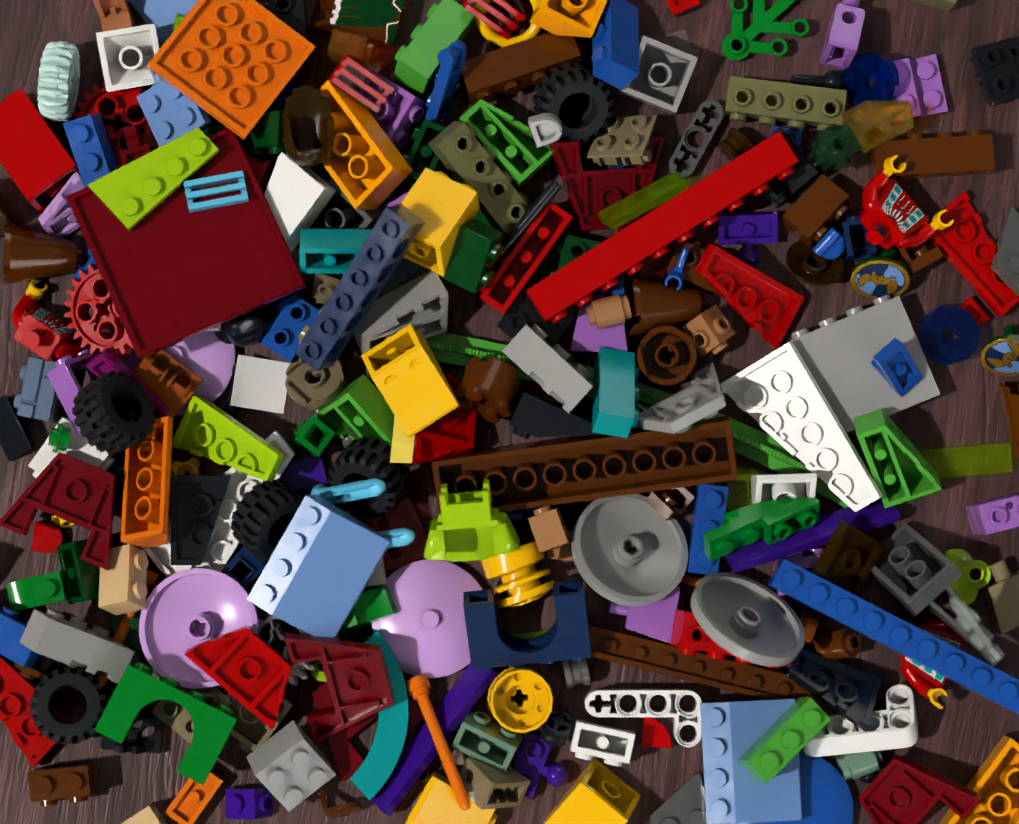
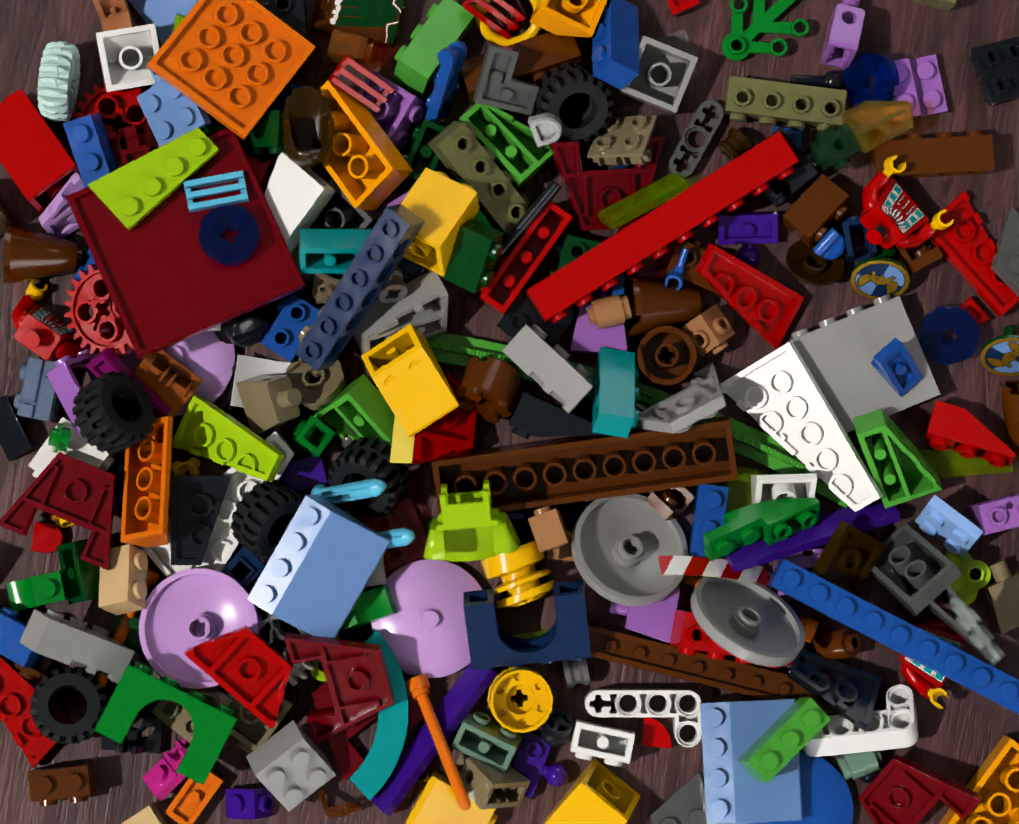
none -> dark pink plate [142,738,190,801]
none -> clear blue plate [199,205,260,267]
none -> dark tan torso [236,375,302,435]
none -> flat silver wheel [378,267,408,304]
none -> dark grey plate [473,43,539,115]
none -> sticker [658,555,768,586]
none -> light blue plate [915,495,984,558]
none -> red slope [923,400,1016,467]

